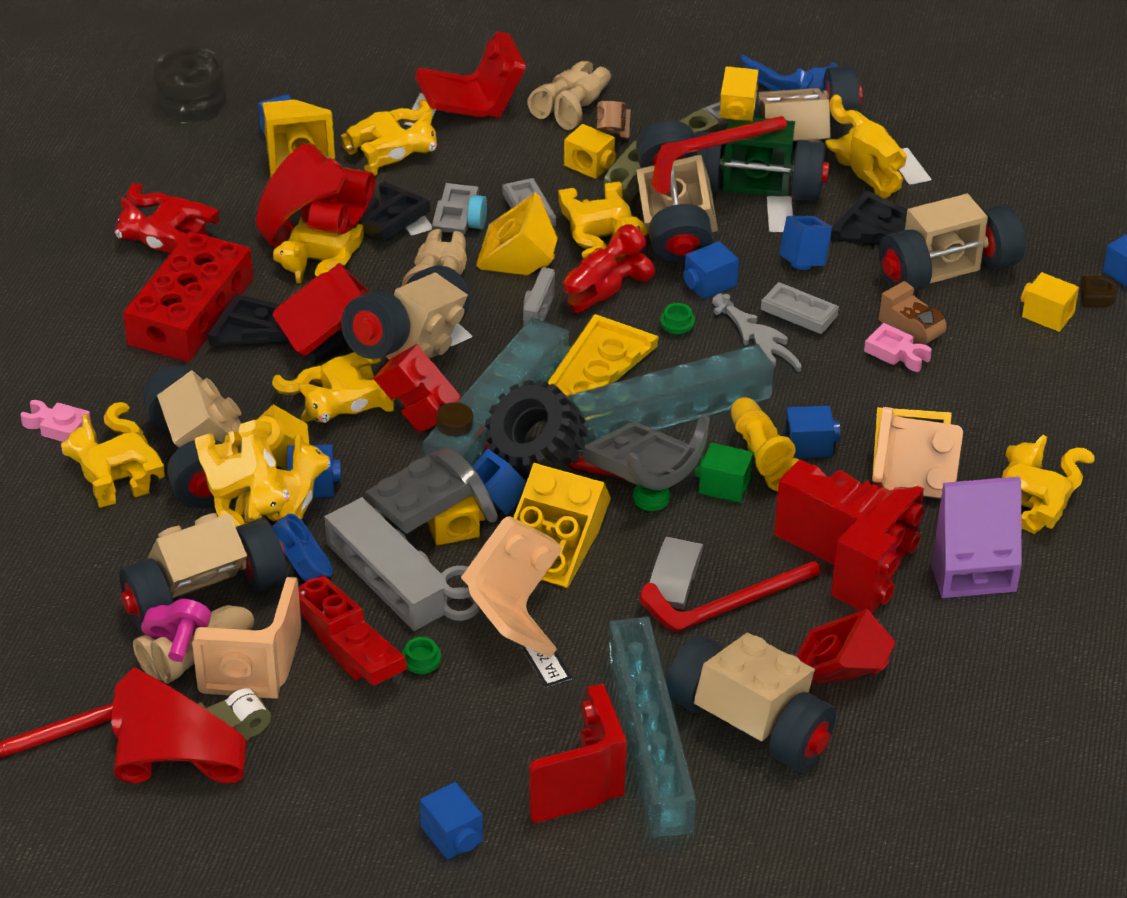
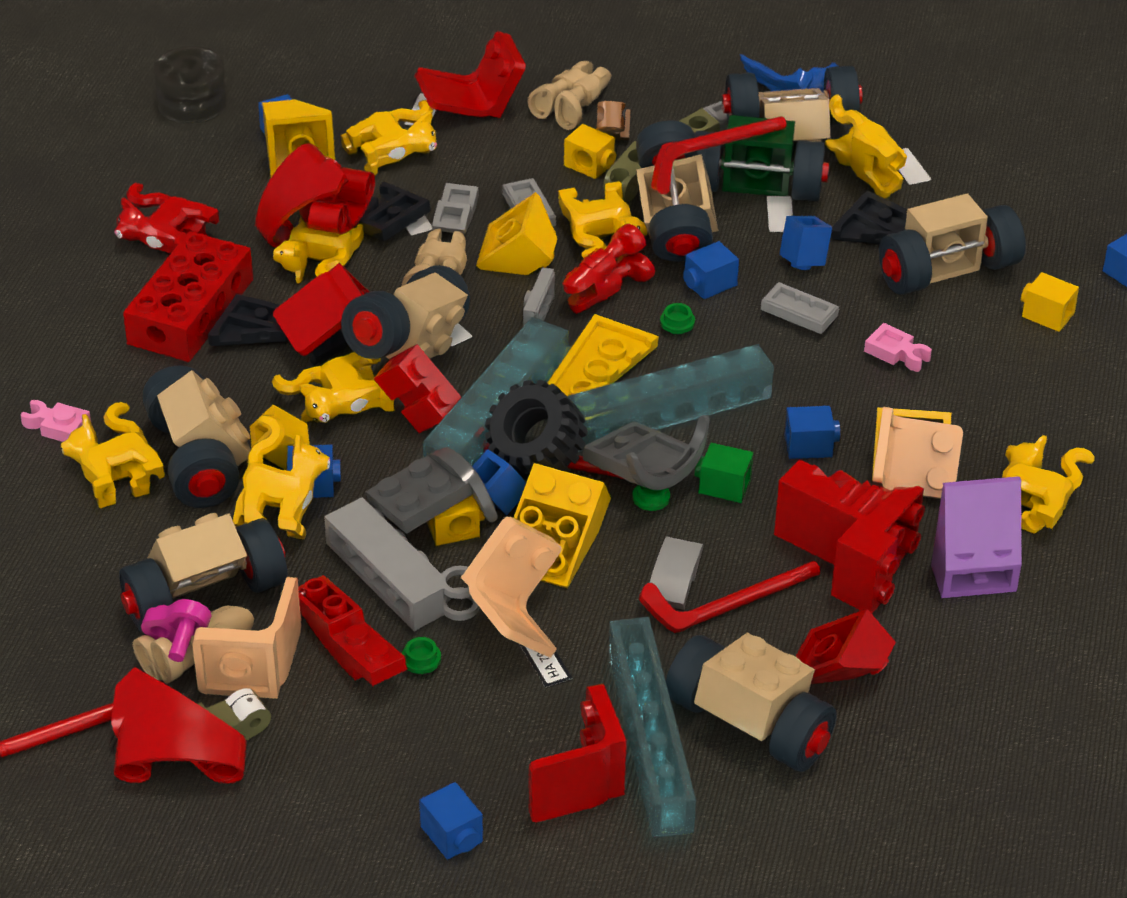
yellow animal [195,420,290,527] -> none
blue piece [272,513,333,582] -> none
dark brown tile [436,402,474,437] -> none
medium azure tile [467,195,487,229] -> none
light grey piece [712,293,801,372] -> none
yellow brick [720,67,758,121] -> none
yellow piece [731,397,799,491] -> none
medium nougat leg [878,281,947,345] -> none
dark brown tile [1080,276,1118,307] -> none

